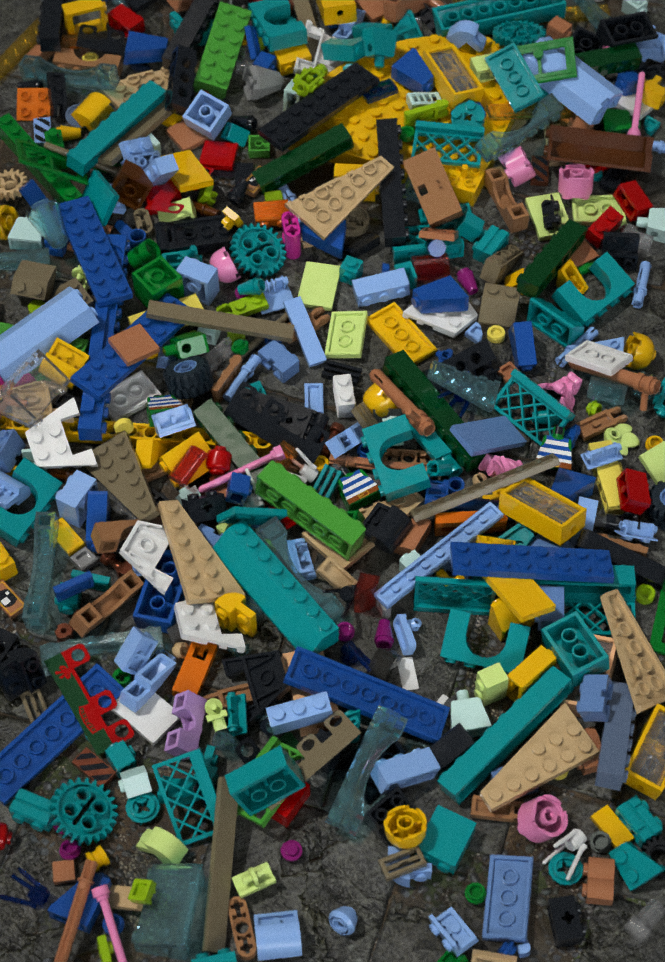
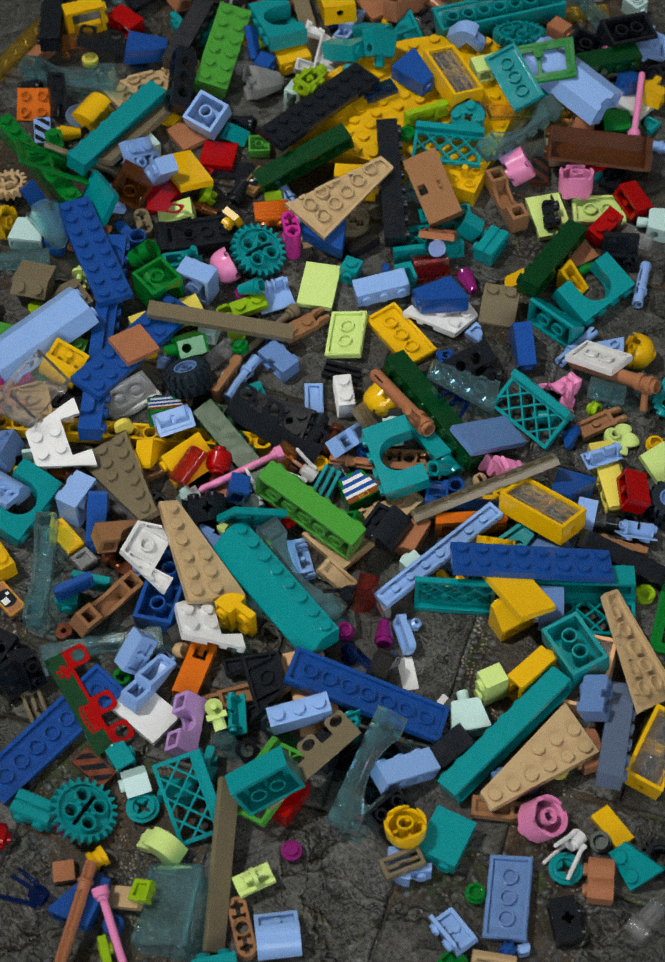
medium nougat arch [52,48,123,81] -> none
magenta plate [59,839,81,860] -> none
light blue tile [283,296,327,368] -> none
light blue cone [329,906,358,935] -> none
light aqua slope [406,92,442,110] -> none
teal arch [440,608,531,675] -> none
dark tan slope [479,245,524,284] -> none
light yellow tile [487,325,505,343] -> none
nougat tile [497,361,518,384] -> none
torso [536,426,572,471] -> none
teal brick [615,795,663,849] -> none

